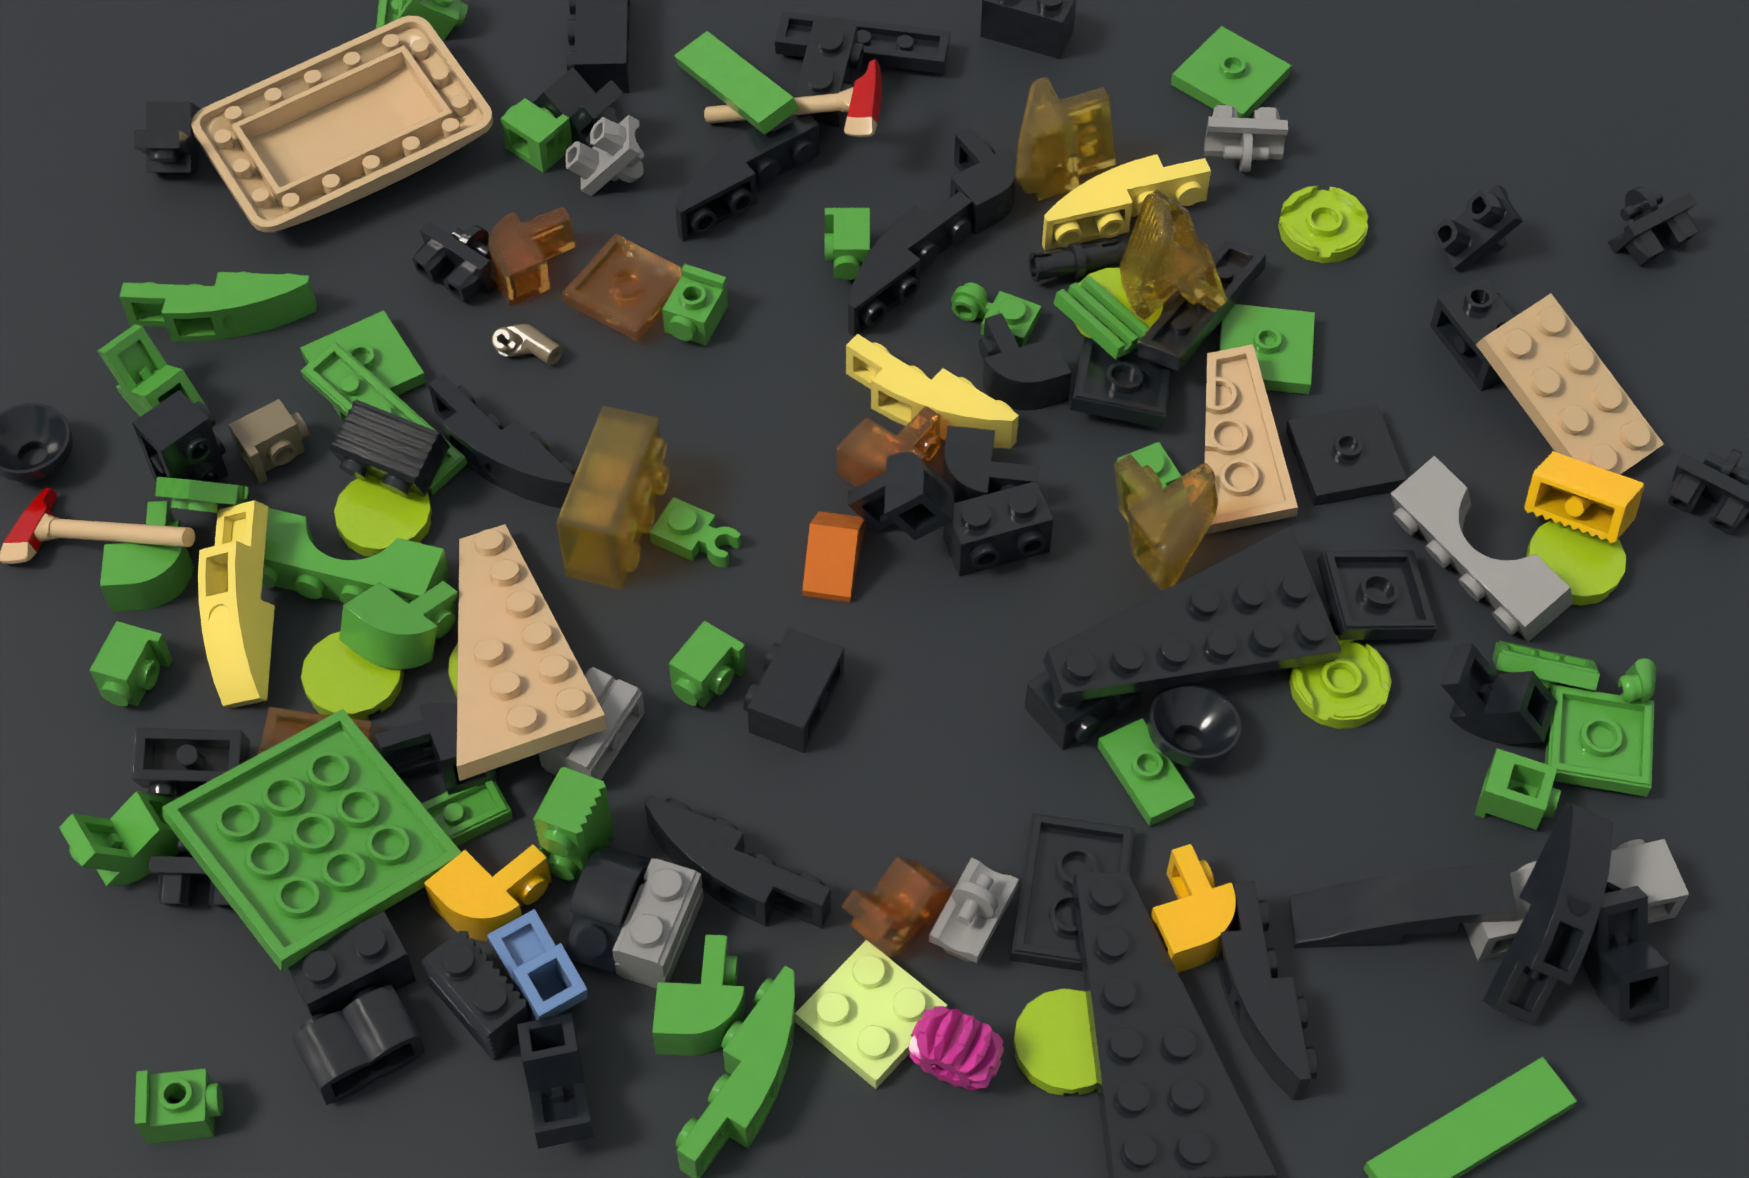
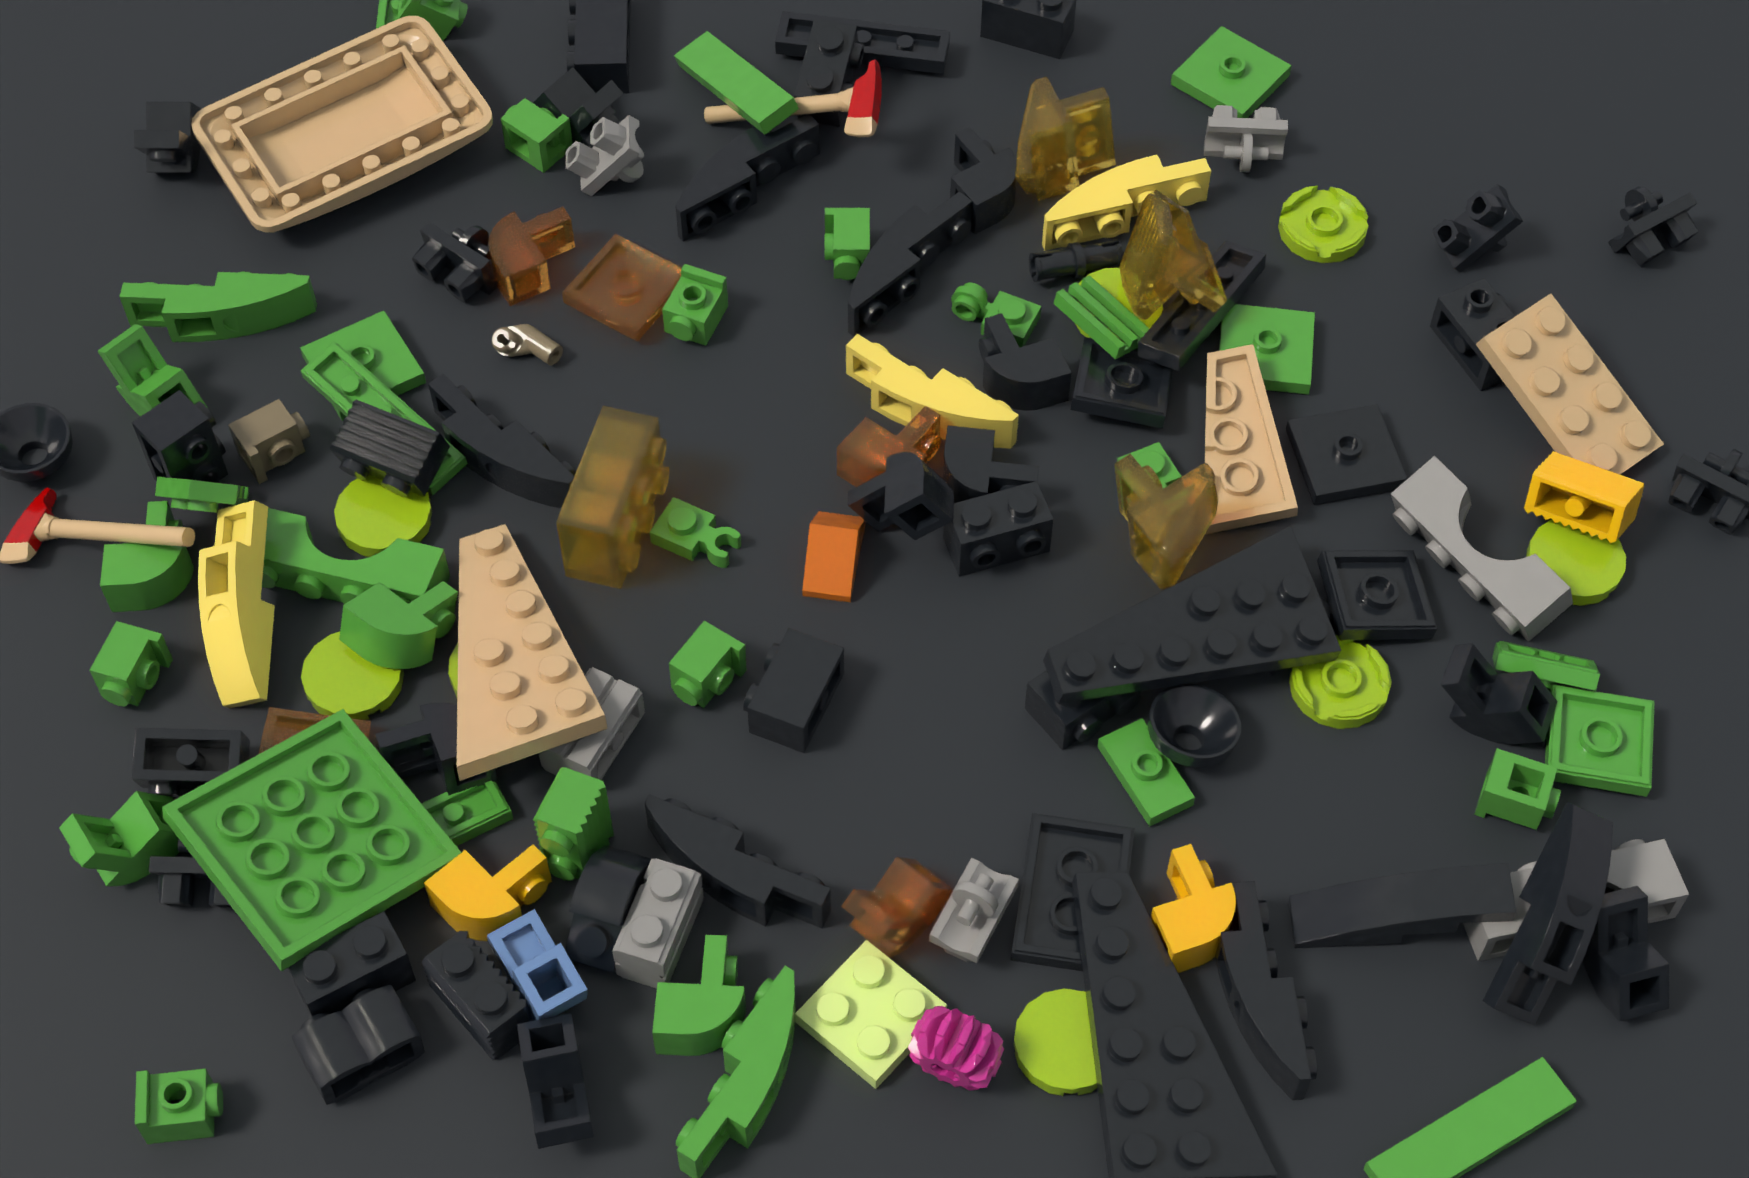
bright green arm [1618,658,1657,702] -> none

